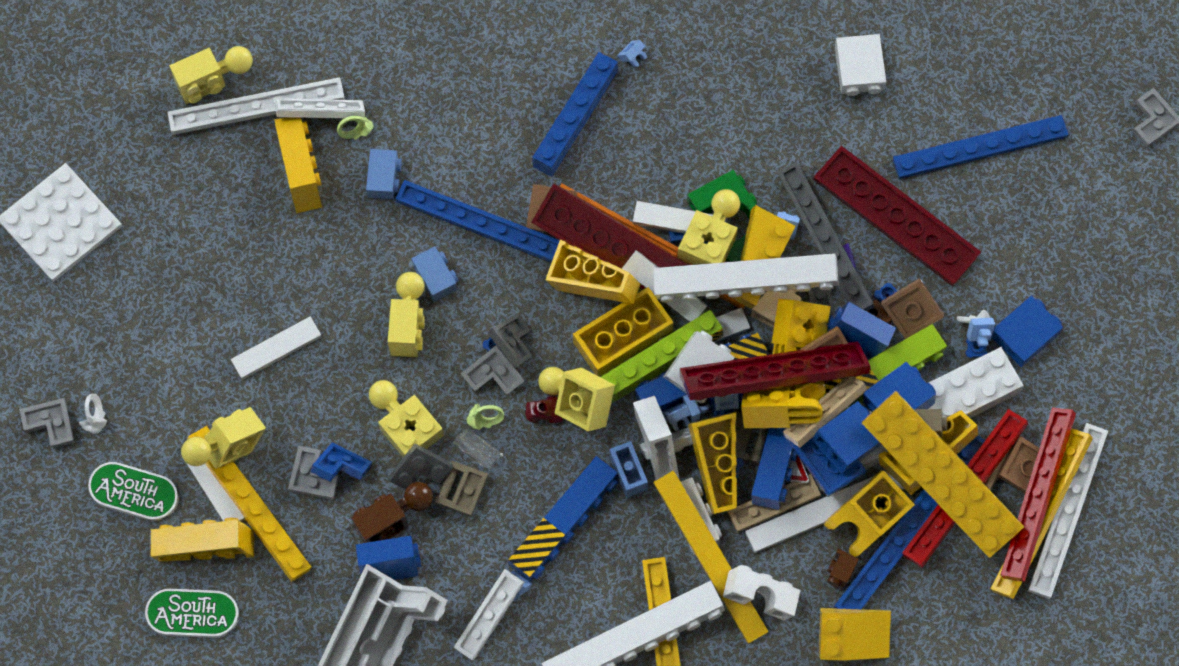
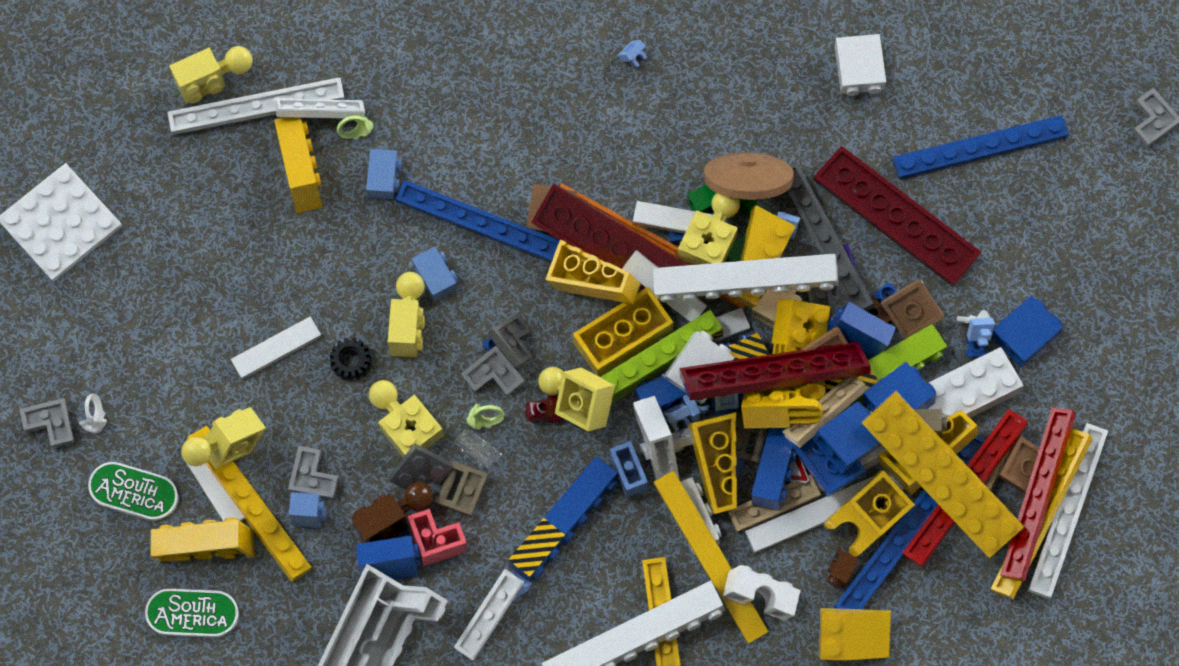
blue plate [310,442,372,482] -> none
blue brick [532,52,618,177] -> none
none -> medium blue brick [289,492,327,528]
none -> black tyre [329,338,371,381]
none -> coral brick [408,509,467,567]
none -> medium nougat dish [704,152,794,200]

